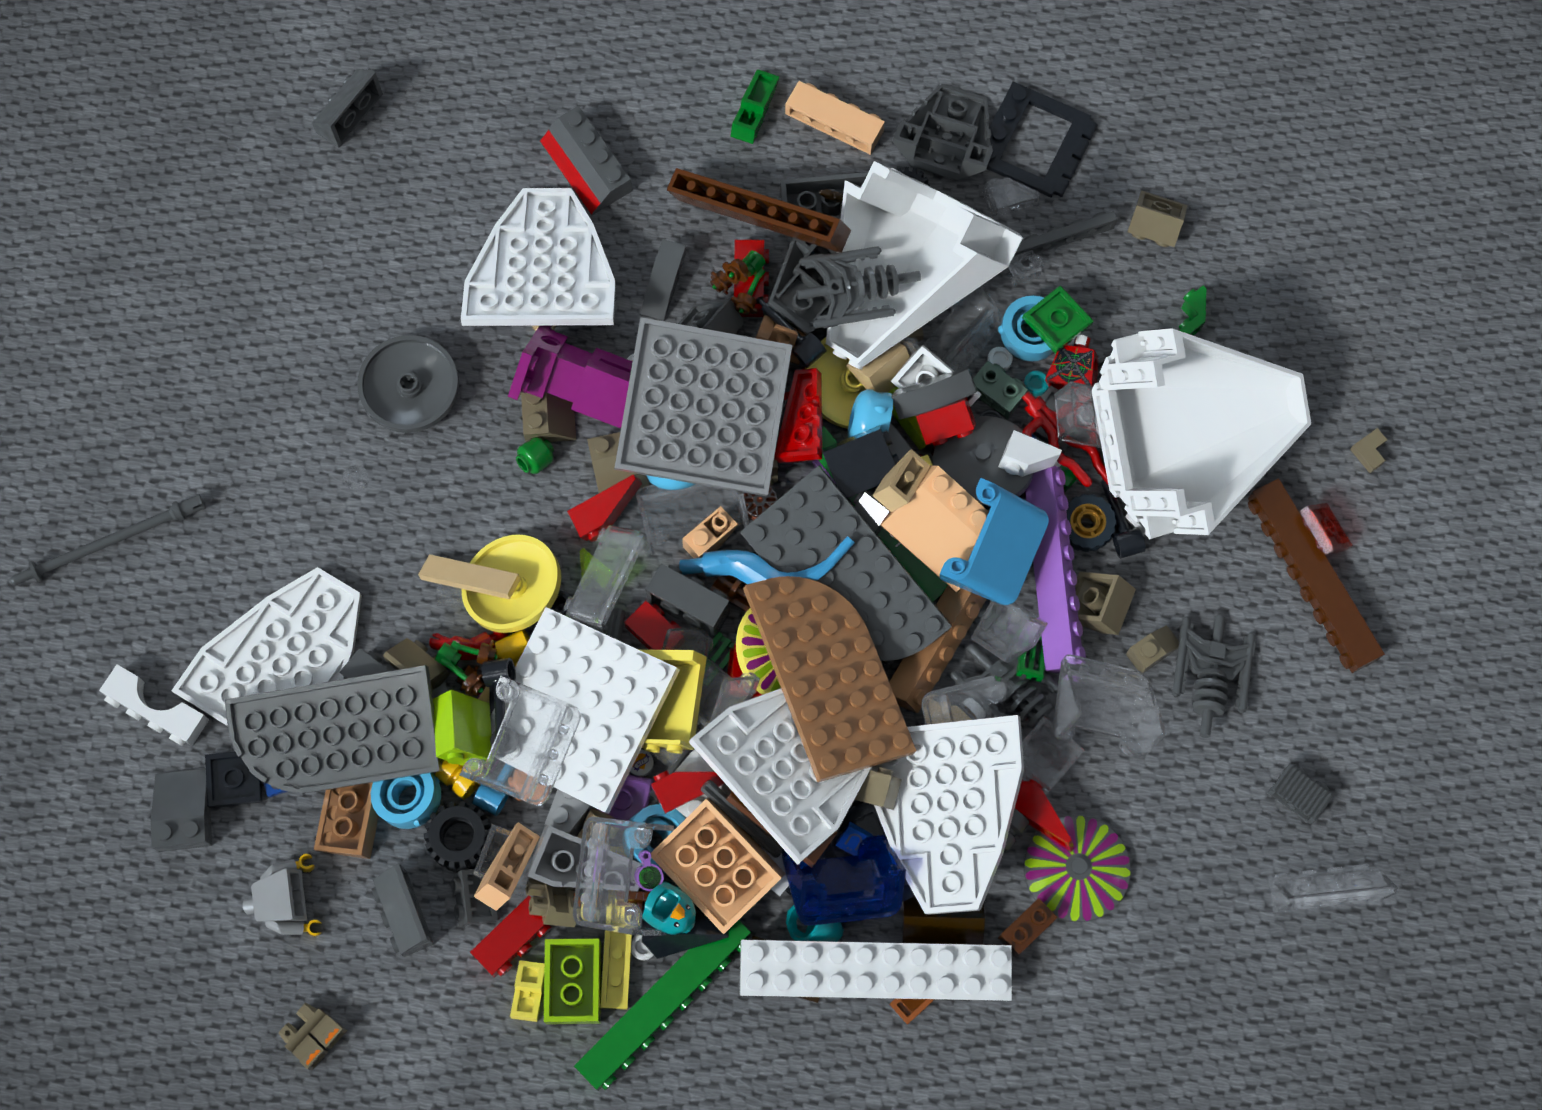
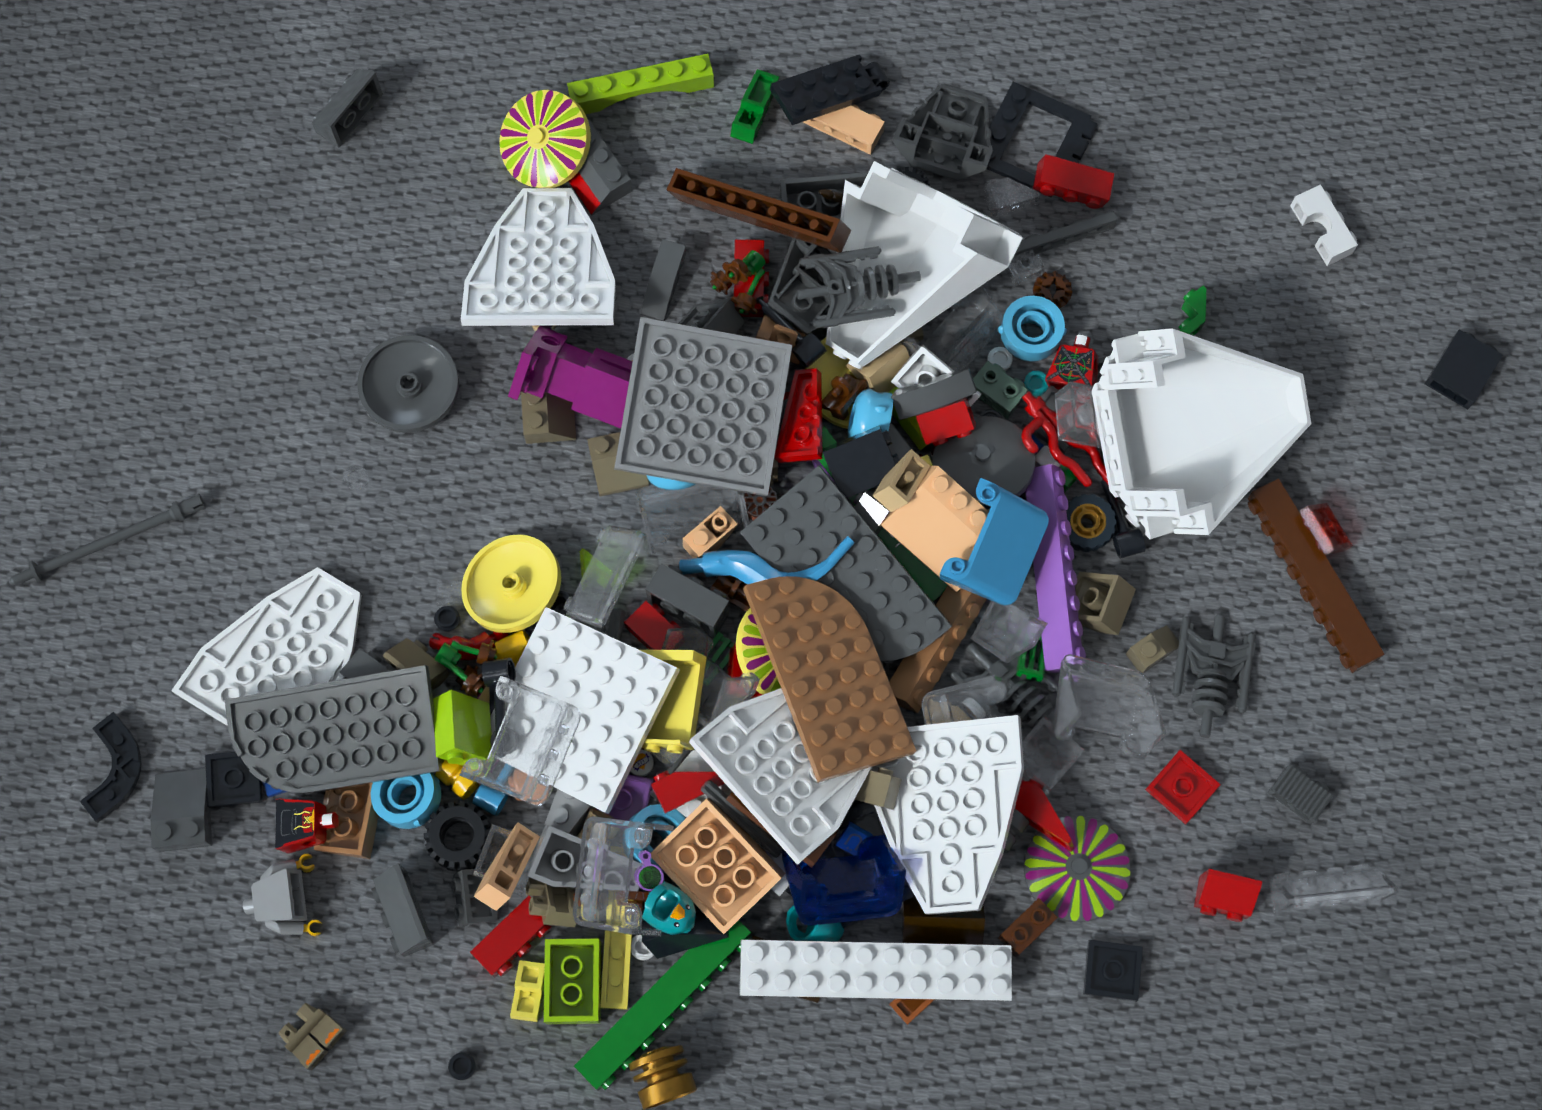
white arch [99,665,209,746] -> none
tan tile [418,554,521,600] -> none
green head [516,437,554,474] -> none
red slope [567,474,642,542] -> none
white slope [998,430,1062,477] -> none
green tile [1022,285,1094,354] -> none
dark tan slope [1128,191,1188,247] -> none
dark tan piece [1350,428,1387,473] -> none
none -> black plate [80,712,141,823]
none -> torso [275,799,339,853]
none -> black plate [434,606,460,632]
none -> black plate [448,1052,476,1080]
none -> dish [500,90,591,188]
none -> lime arch [567,54,714,114]
none -> pearl gold wheel [628,1045,697,1110]
none -> black hinge [770,54,890,125]
none -> reddish brown hips [822,373,868,420]
none -> red brick [1033,154,1114,209]
none -> reddish brown gear [1033,271,1073,308]
none -> black plate [1083,940,1143,1002]
none -> red plate [1145,750,1221,825]
none -> red slope [1194,869,1262,922]
none -> white arch [1290,184,1358,266]
none -> black brick [1424,329,1503,410]

